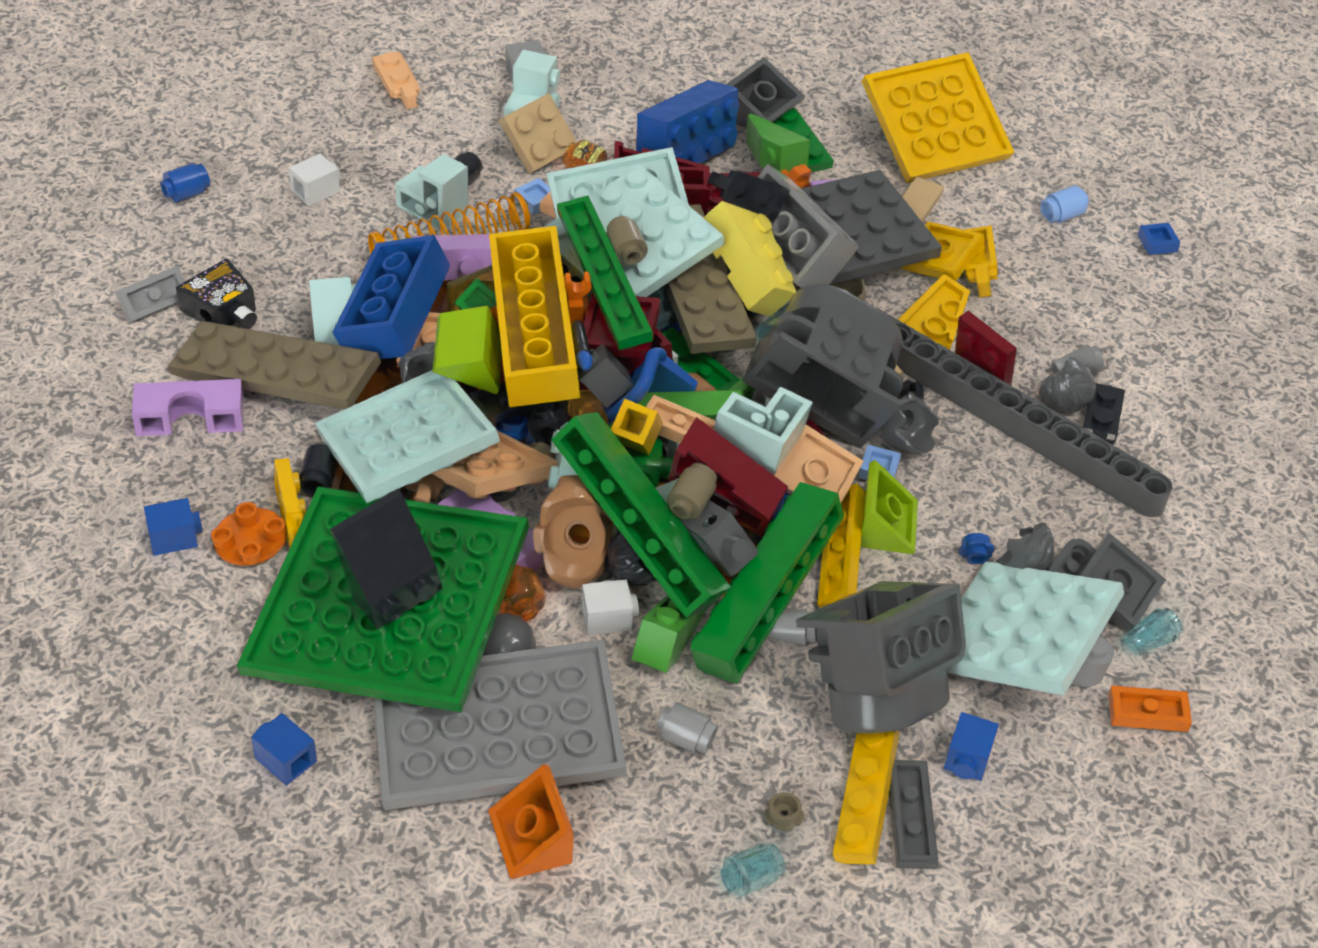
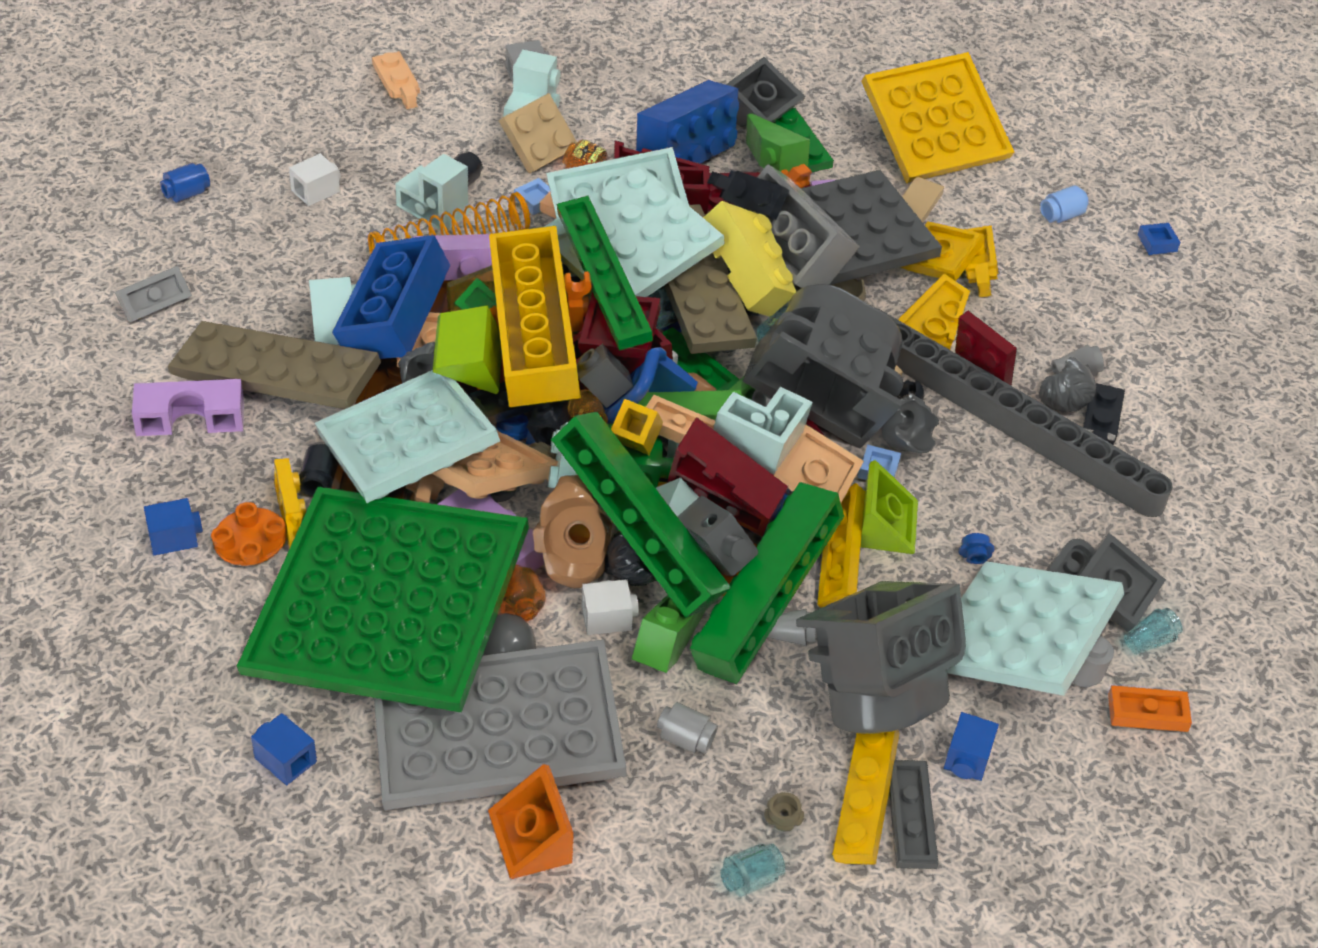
black torso [176,258,257,329] -> none
black slope [330,489,443,630] -> none
black piece [571,319,593,371] -> none
dark tan brick [606,216,648,266] -> none
dark tan brick [667,463,717,519] -> none
dark grey hair [996,523,1055,570] -> none

